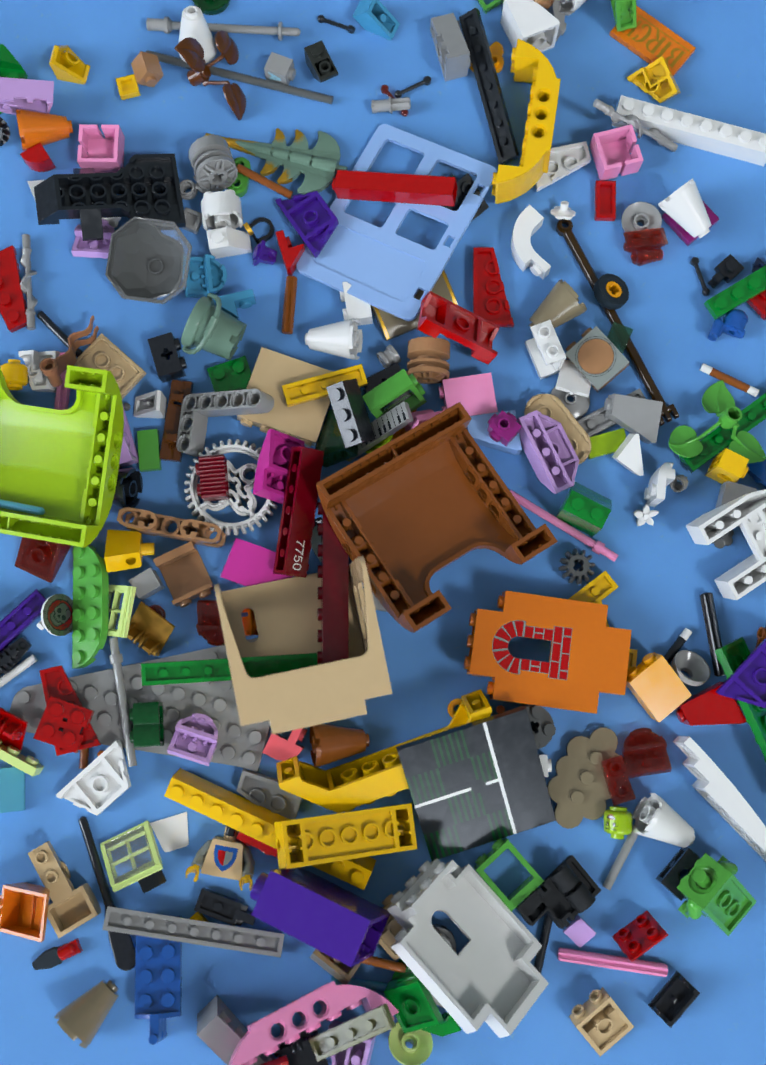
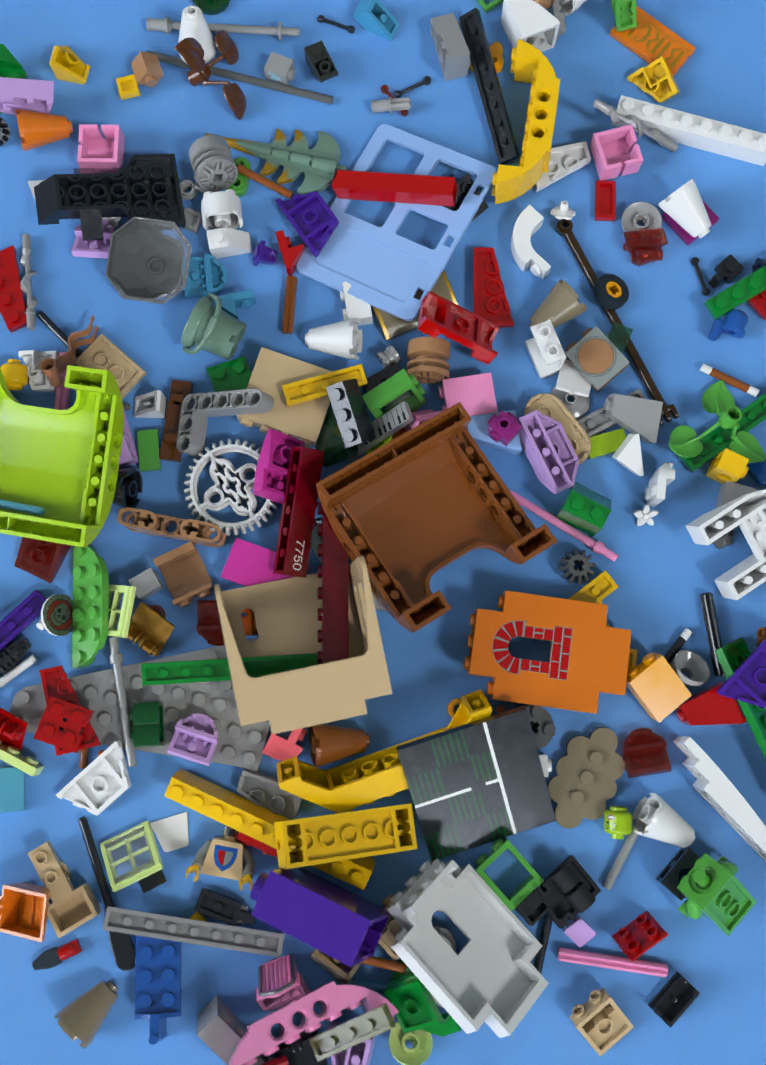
red brick [20,143,56,172] -> none
yellow torso [104,529,155,572] -> none
black brick [148,332,187,383] -> none
dark red brick [195,454,229,502] -> none
black piece [243,217,274,244] -> none
clear red slope [601,755,636,806] -> none
light grey hinge [670,475,689,492] -> none
none -> bright pink piece [256,954,310,1012]

